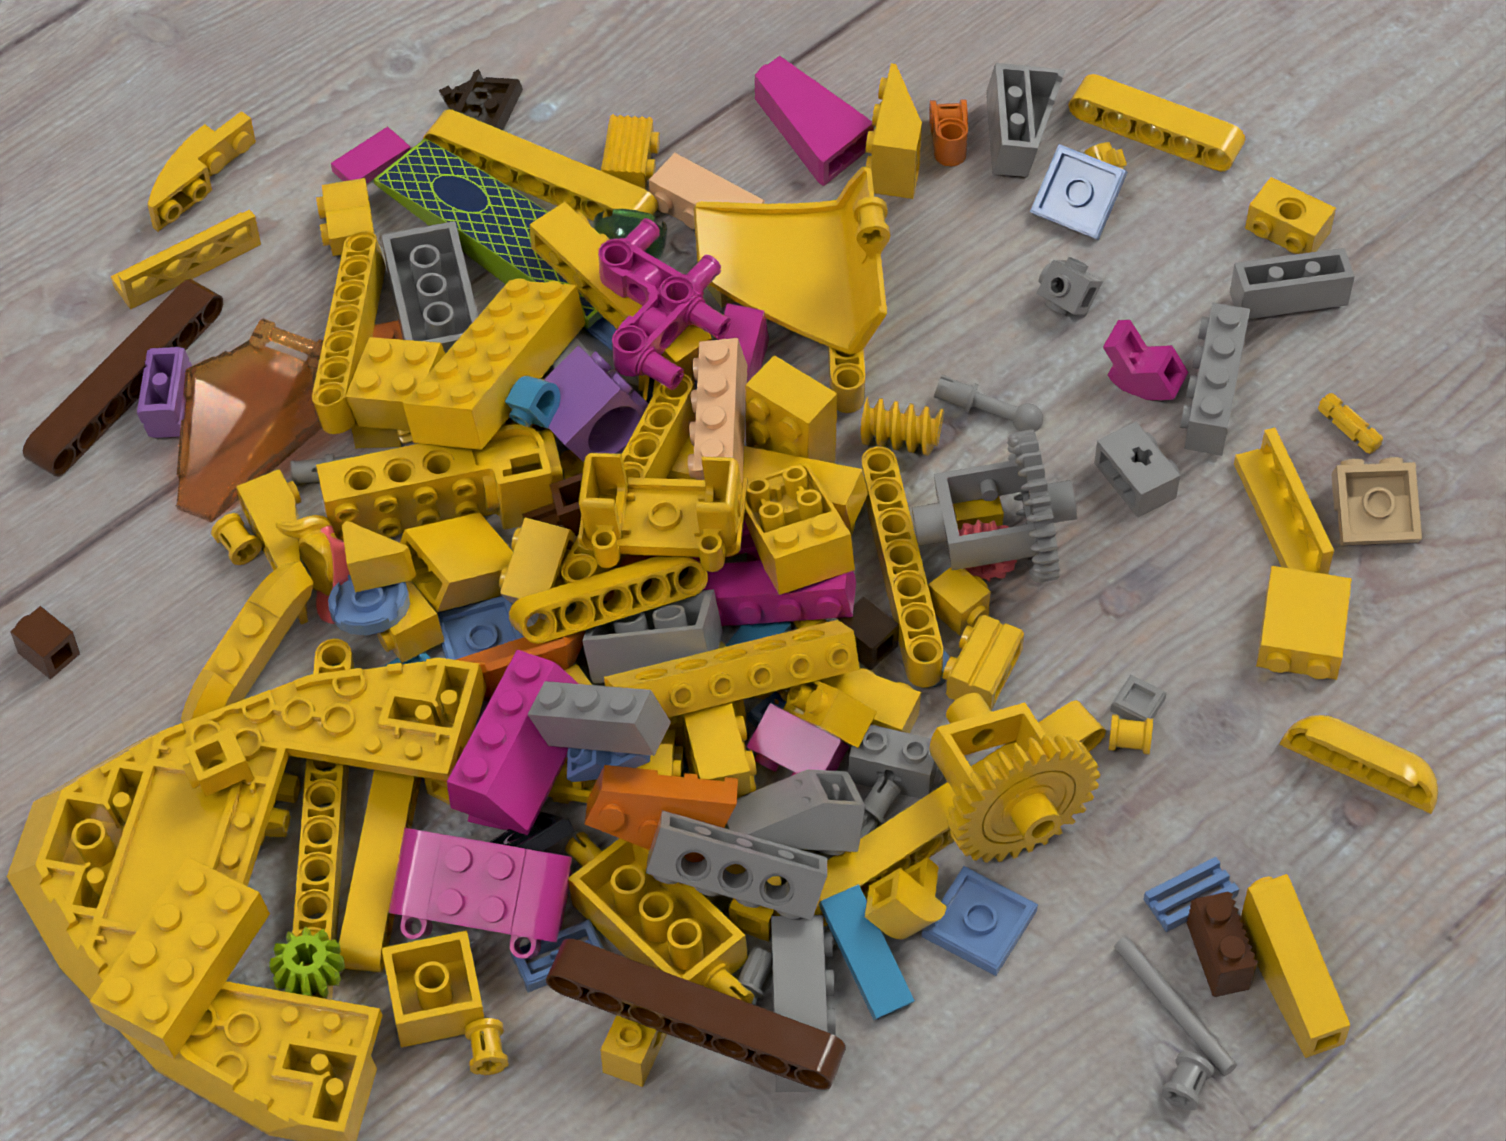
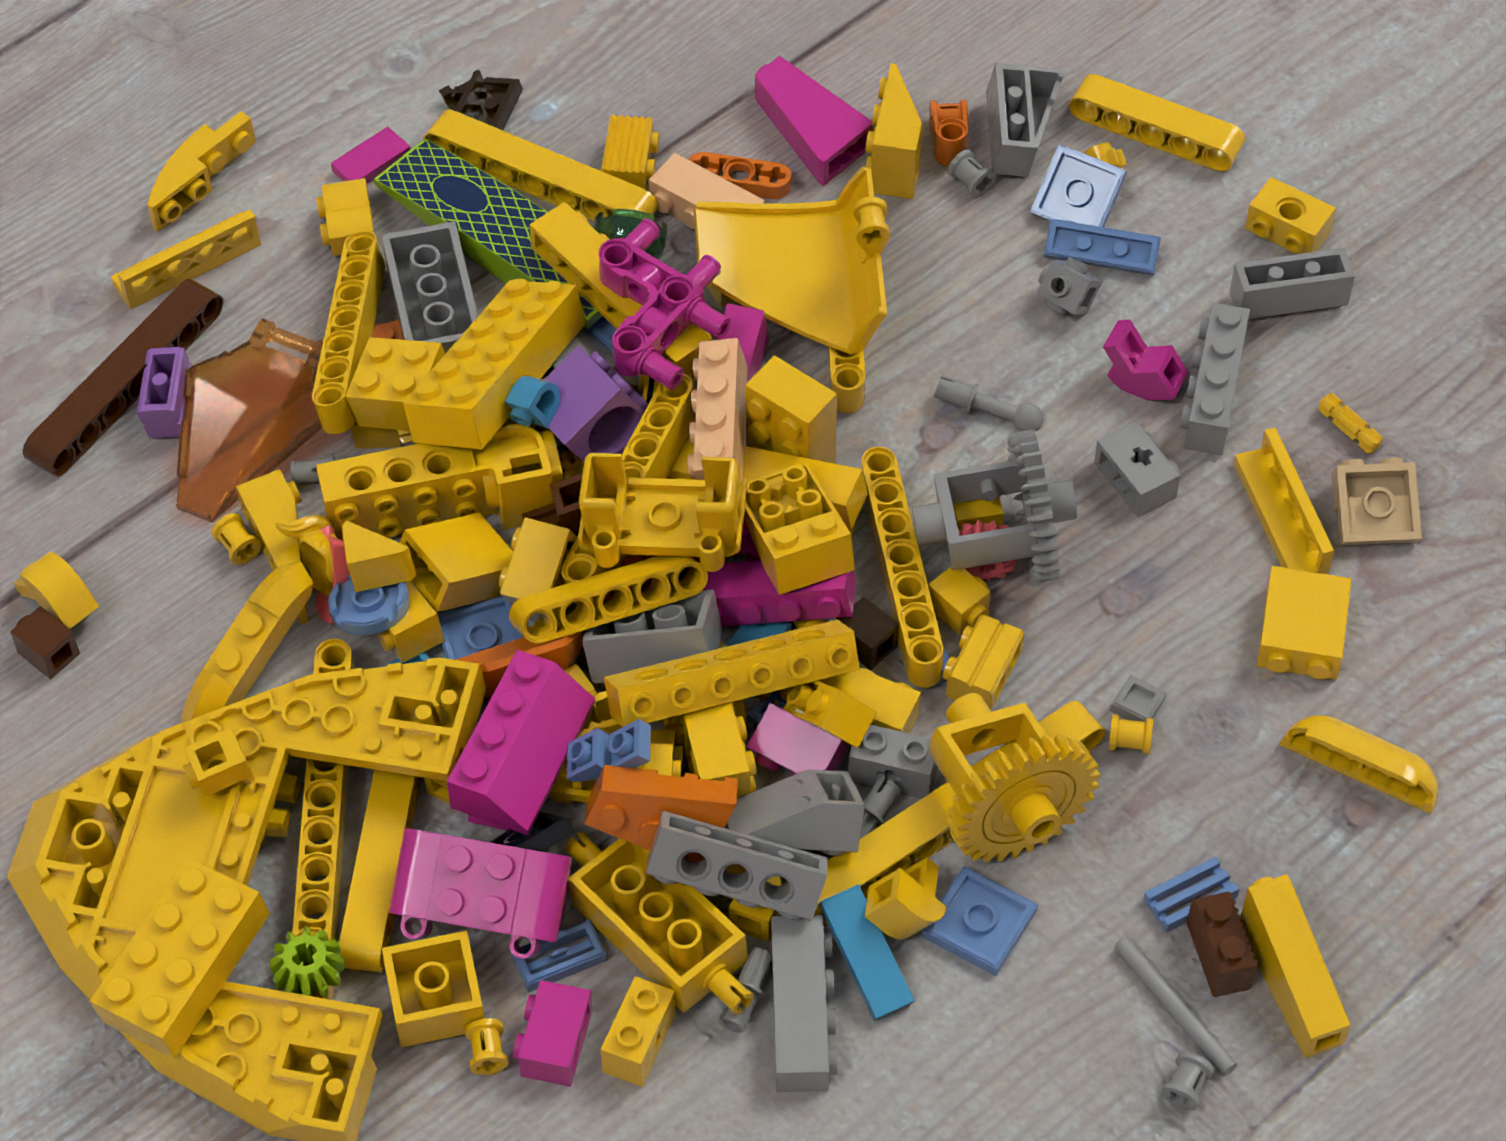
light grey brick [528,681,671,756] -> none
reddish brown beam [546,939,846,1090] -> none
yellow piece [860,396,944,456] -> none
none -> yellow brick [13,551,100,629]
none -> dark pink brick [513,980,593,1087]
none -> orange beam [688,152,791,199]
none -> light grey bush [947,149,996,198]
none -> medium blue tile [1044,218,1161,275]

